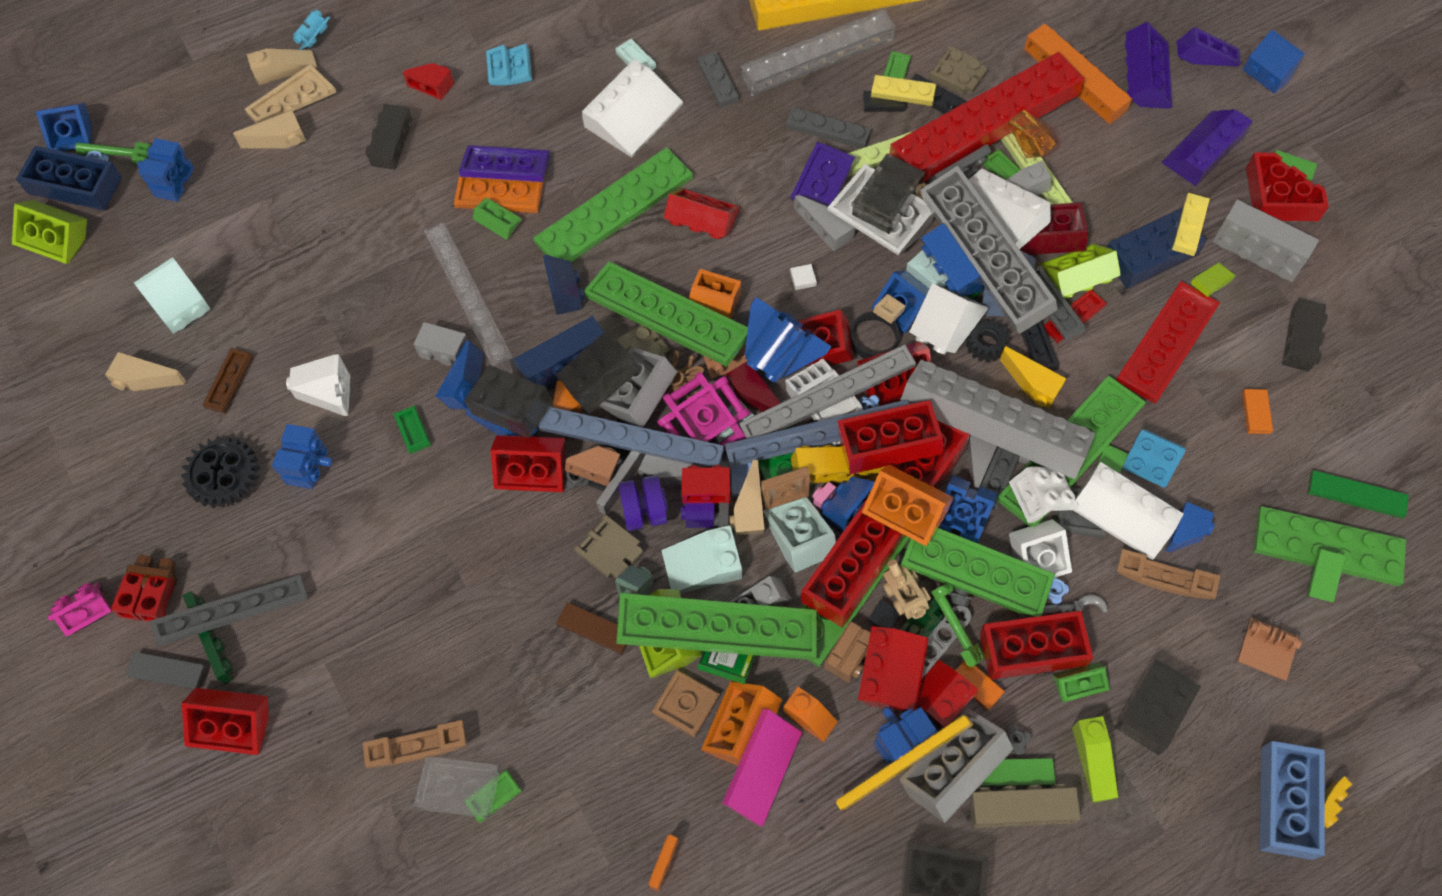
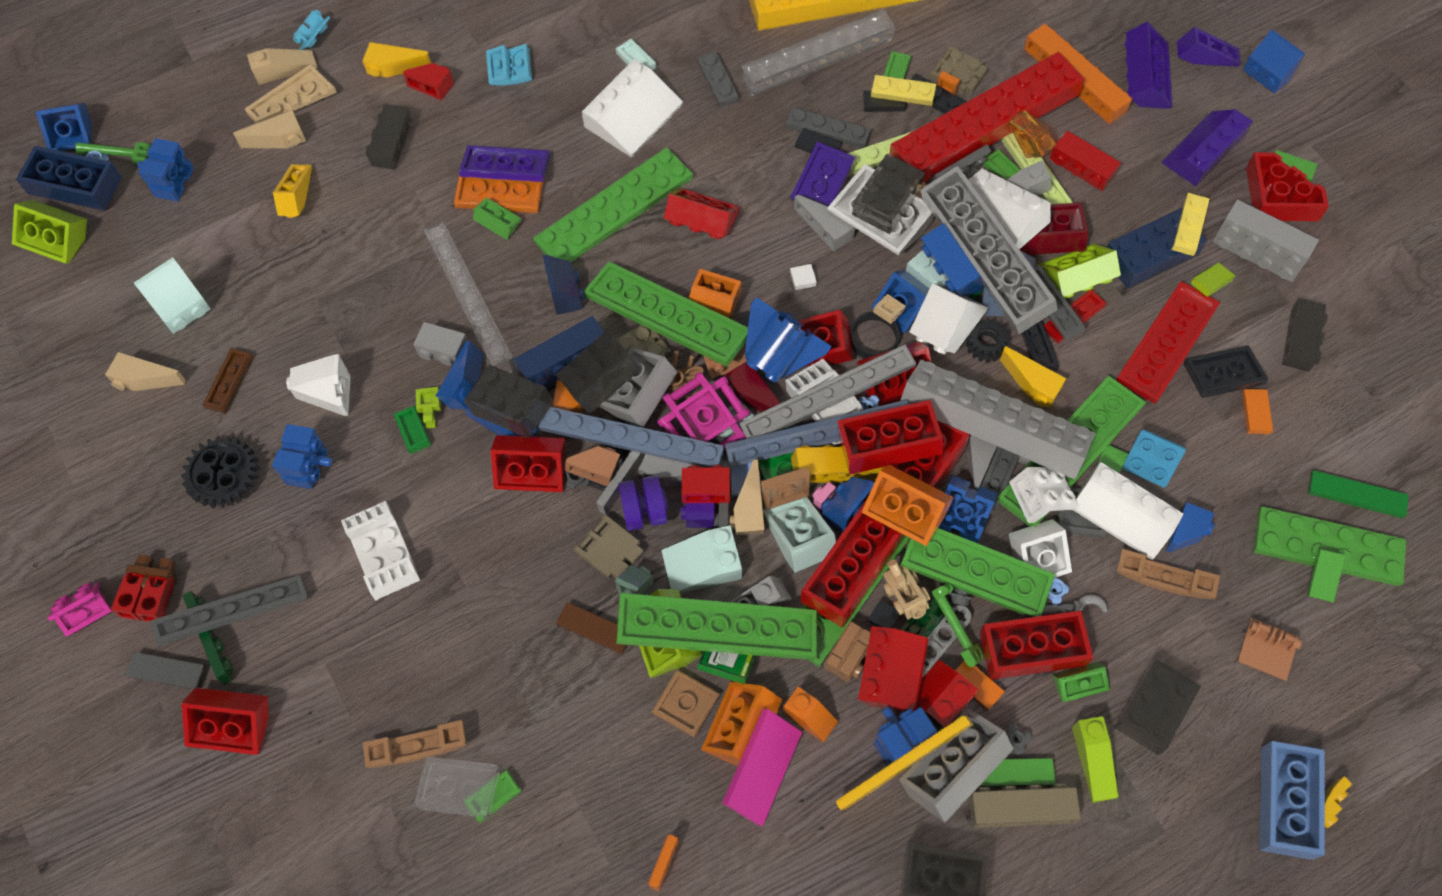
none -> yellow slope [273,164,312,218]
none -> white plate [341,501,420,601]
none -> yellow slope [363,42,431,77]
none -> lime plate [416,387,441,429]
none -> black tile [795,128,841,154]
none -> orange tile [937,71,960,95]
none -> red brick [1050,130,1121,191]
none -> black tile [1183,346,1268,398]

